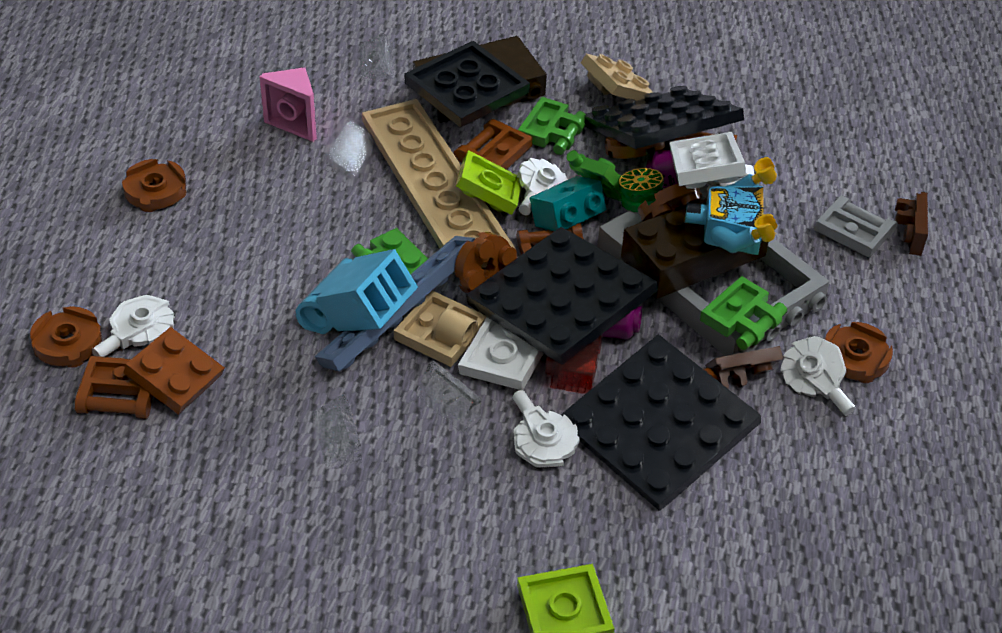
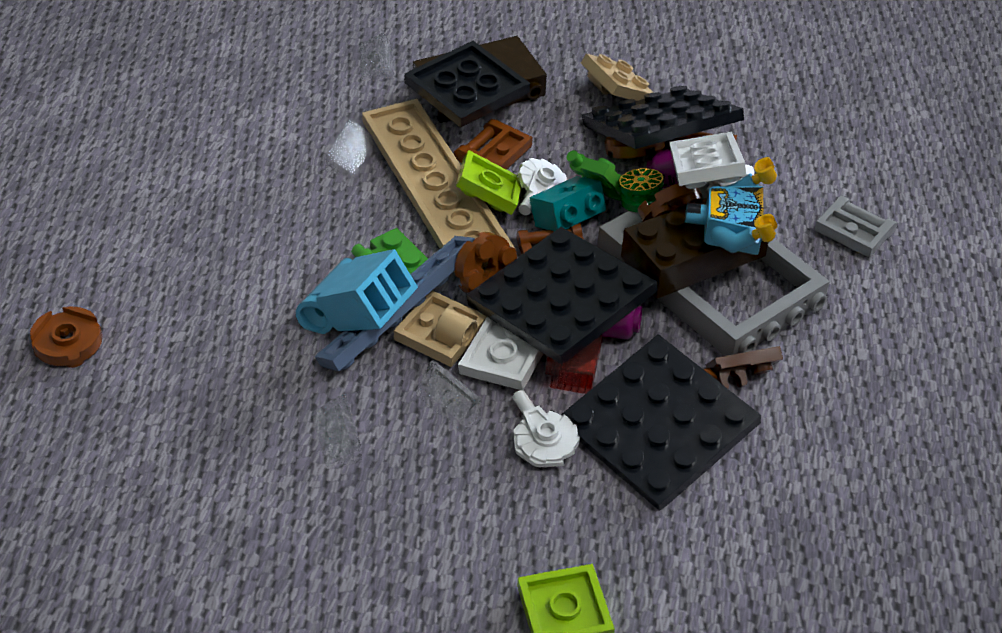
dark orange plate [75,356,153,419] -> none
white piece [92,295,175,357] -> none
dark orange plate [122,159,187,212] -> none
dark orange plate [123,327,225,415] -> none
bright pink slope [260,67,317,142] -> none
bright green plate [518,97,586,155] -> none
bright green plate [700,276,787,350] -> none
white piece [781,336,856,416] -> none
dark orange plate [825,322,893,383] -> none
reddish brown plate [894,192,928,256] -> none

